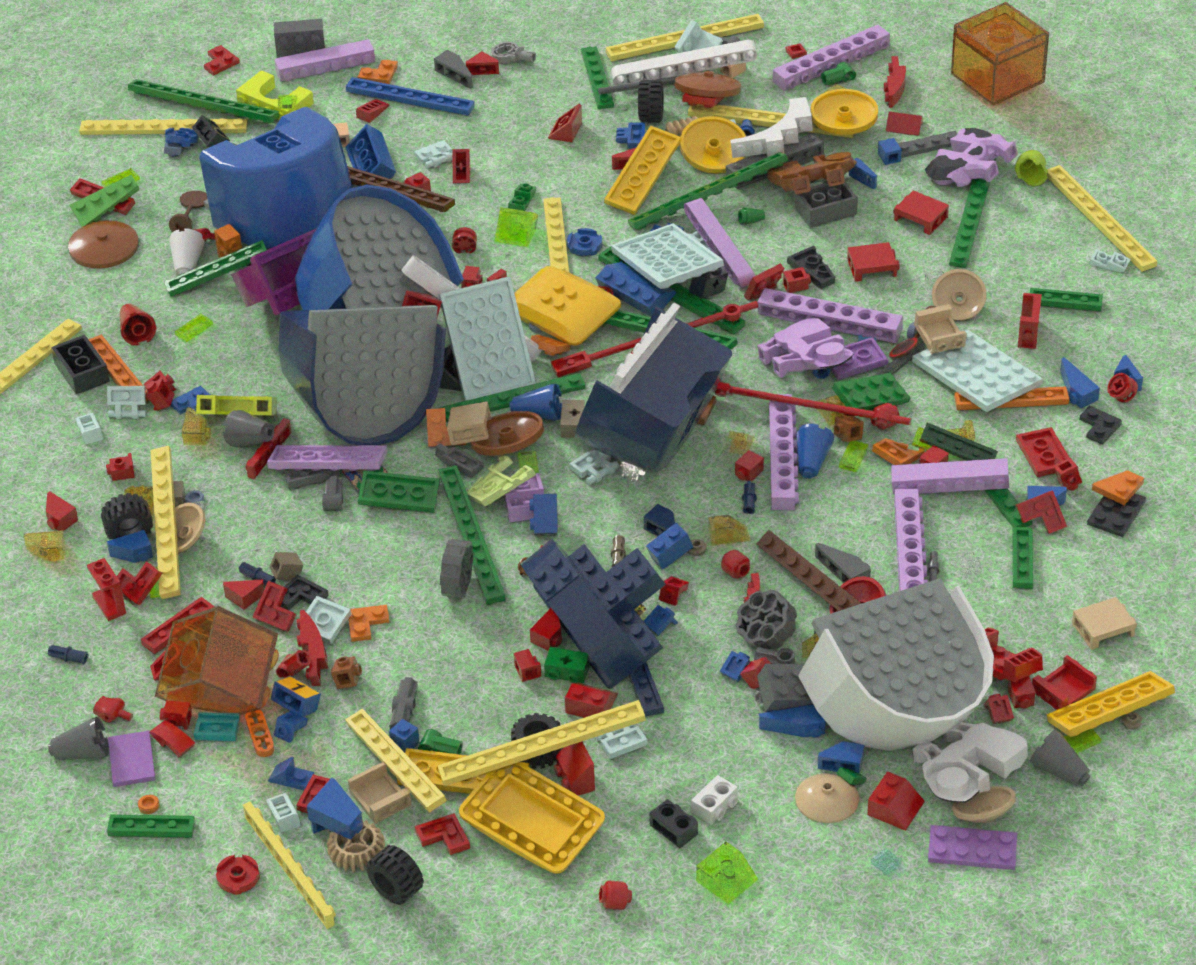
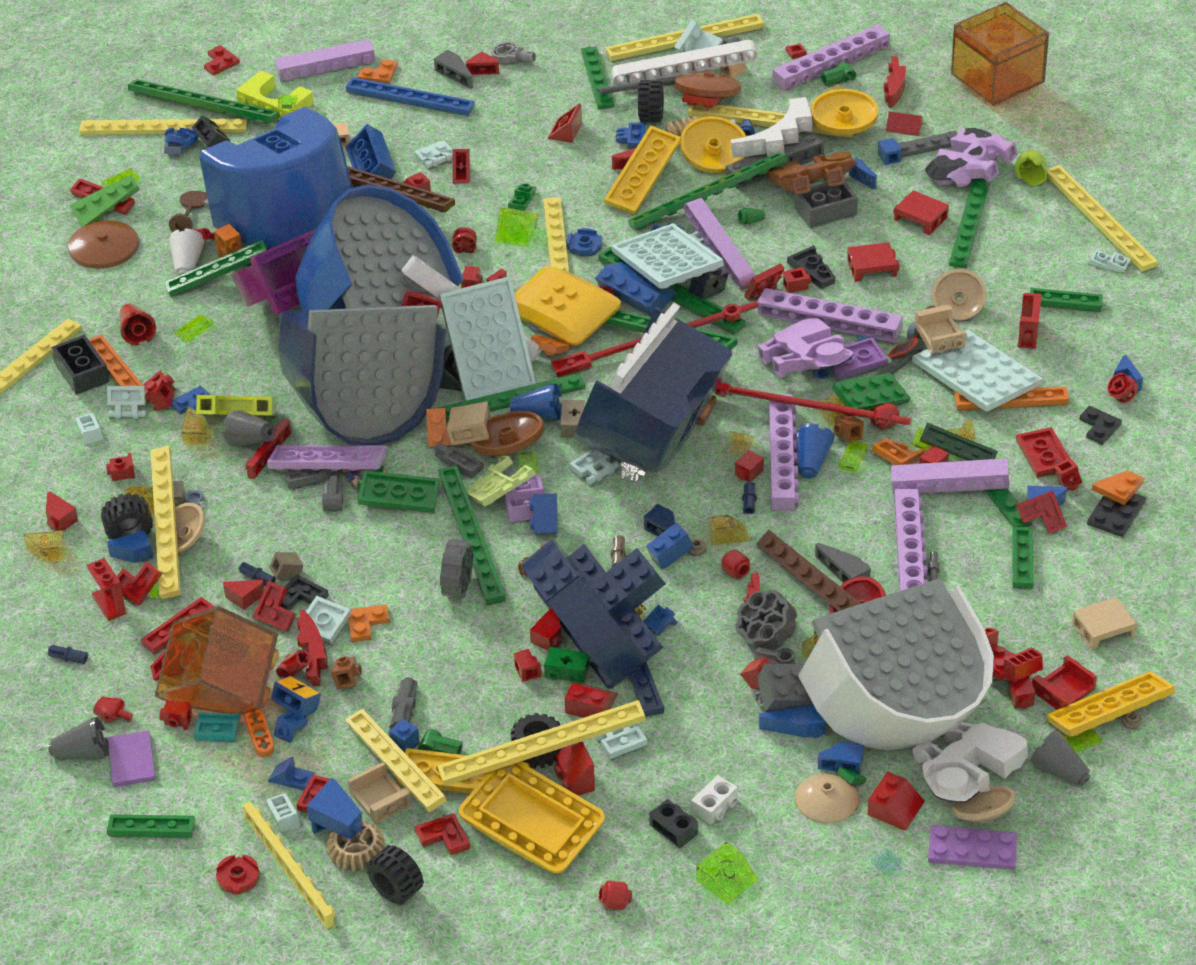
orange tile [138,795,160,814] -> none
red slope [149,720,195,758] -> none
dark grey brick [273,19,325,58] -> none
red slope [356,99,389,123] -> none
red bracket [658,576,689,606] -> none
blue bracket [720,651,750,682] -> none
red bracket [984,694,1014,724] -> none
blue slope [1060,357,1100,408] -> none

